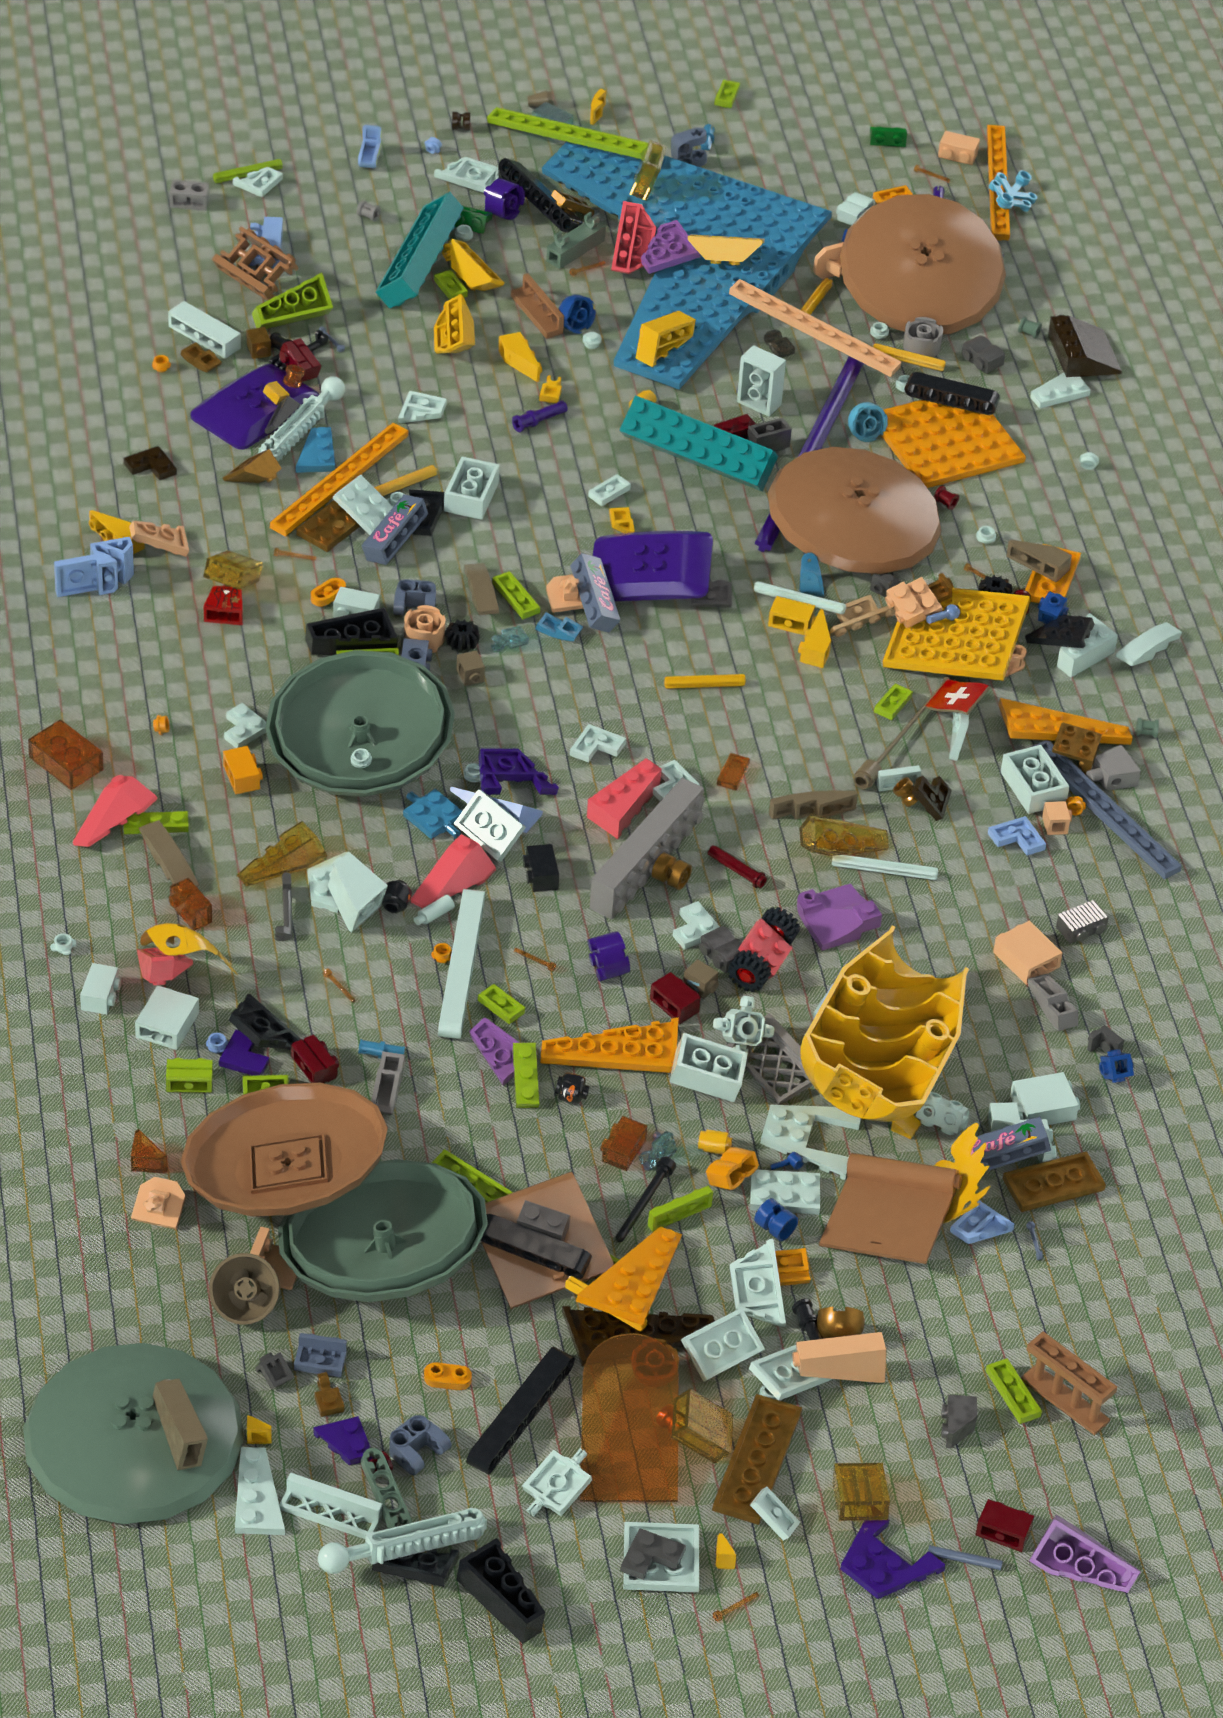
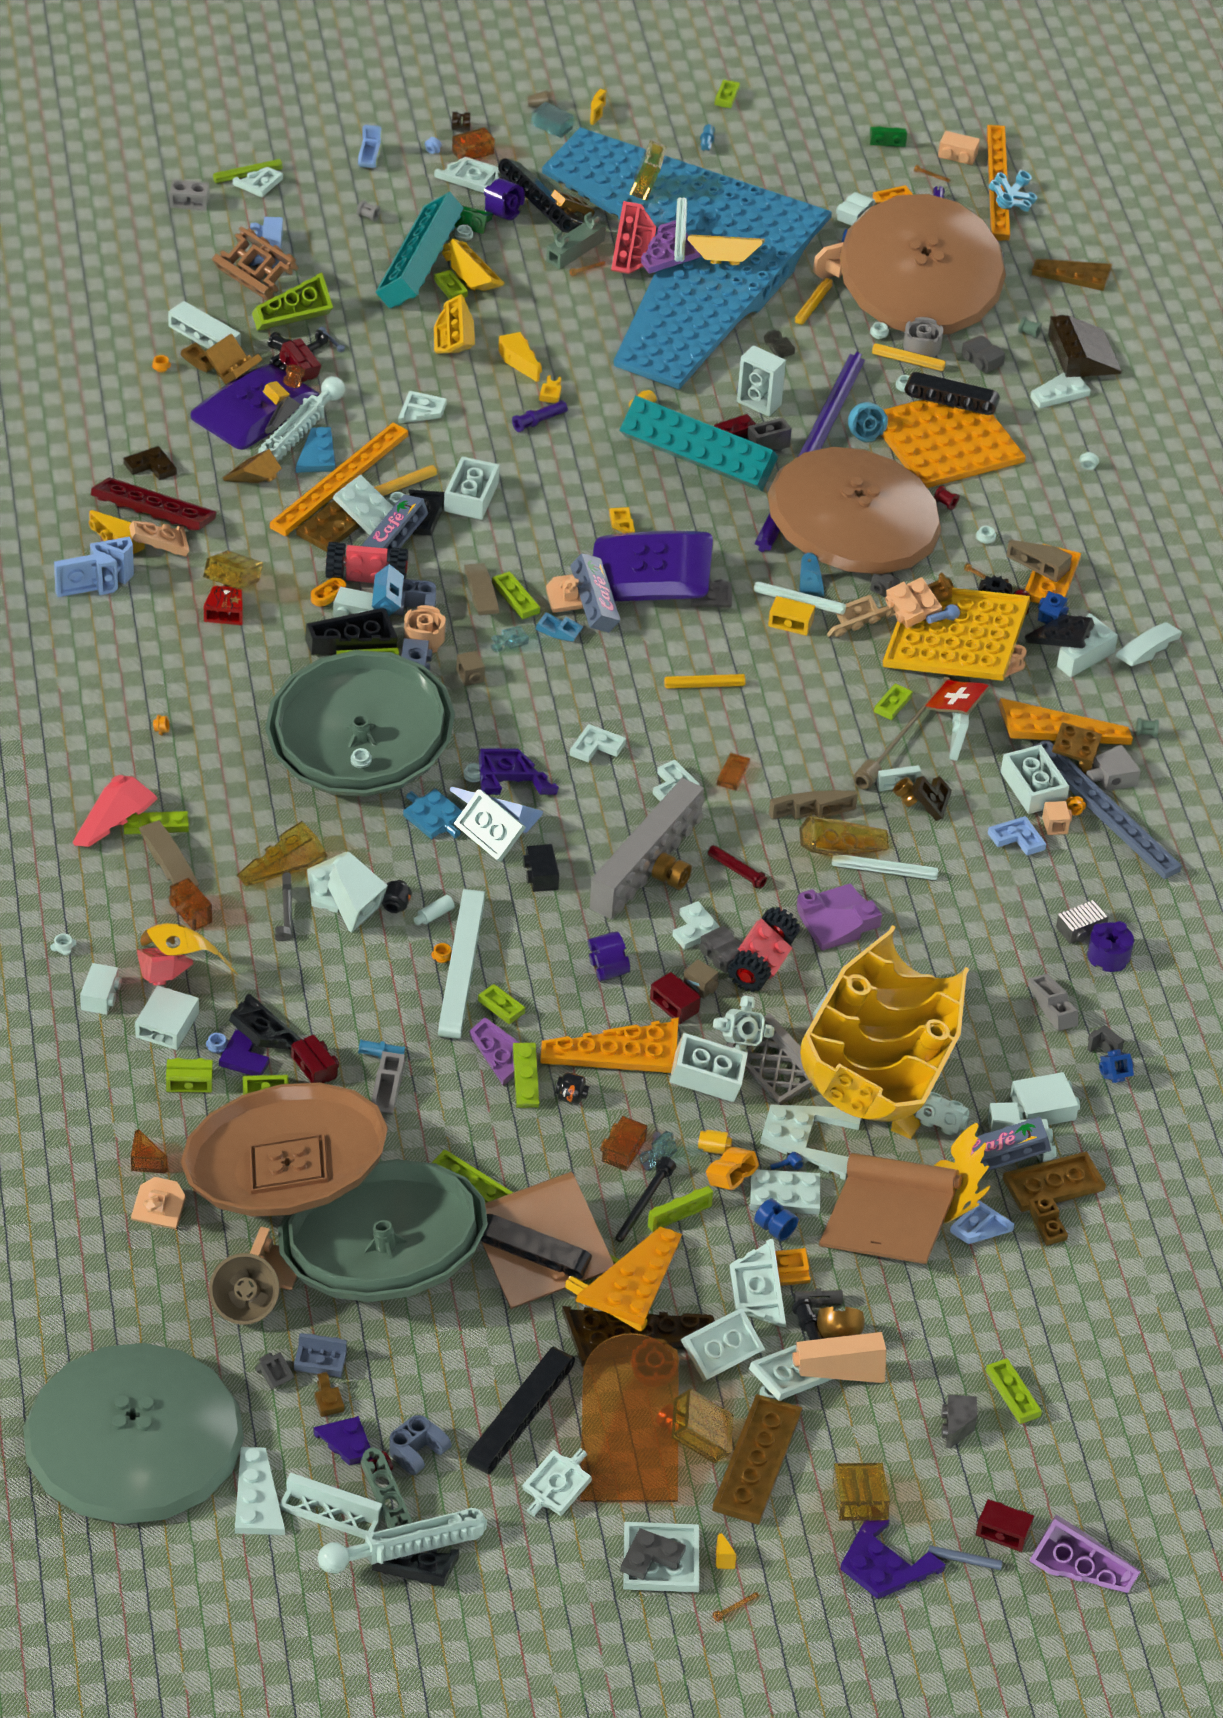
clear orange brick [28,719,104,790] -> none
dark tan slope [153,1379,208,1470] -> none
light orange brick [223,746,263,795] -> none
light aqua plate [224,703,266,748] -> none
pearl gold brick [246,327,271,359] -> none
yellow slope [247,1415,272,1444] -> none
clear orange piece [274,548,316,560] -> none
clear orange piece [322,968,355,1003] -> none
coral wedge [410,834,496,909] -> none
light orange plate [424,1362,472,1390] -> none
black gear [445,619,480,652] -> none
black wedge [456,1538,546,1644] -> none
lime plate [487,107,651,159] -> none
medium nougat fence [511,273,564,339] -> none
clear orange piece [514,948,556,972] -> none
flat silver brick [517,1200,570,1241] -> none
blue cylinder [559,294,596,334] -> none
light aqua plate [582,332,602,349] -> none
coral wedge [587,758,662,839] -> none
light aqua plate [588,474,631,506] -> none
yellow wedge [635,311,696,368] -> none
sand blue piece [671,127,707,167] -> none
light nougat plate [729,279,902,377] -> none
light aqua plate [750,1487,800,1541] -> none
yellow slope [798,609,831,668] -> none
light nougat brick [993,920,1063,985] -> none
medium nougat fence [1021,1331,1118,1436] -> none
sand blue hinge [1026,1221,1043,1260] -> none
none -> dark red plate [91,477,217,531]
none -> pearl gold bracket [204,334,262,384]
none -> plate [325,542,408,583]
none -> dark azure brick [372,564,404,616]
none -> clear orange brick [452,127,495,159]
none -> light aqua axle [674,197,687,262]
none -> dark grey pin [794,1288,843,1307]
none -> pearl gold slope [1029,1194,1068,1246]
none -> pearl gold wing [1031,259,1112,291]
none -> dark purple brick [1087,921,1134,972]

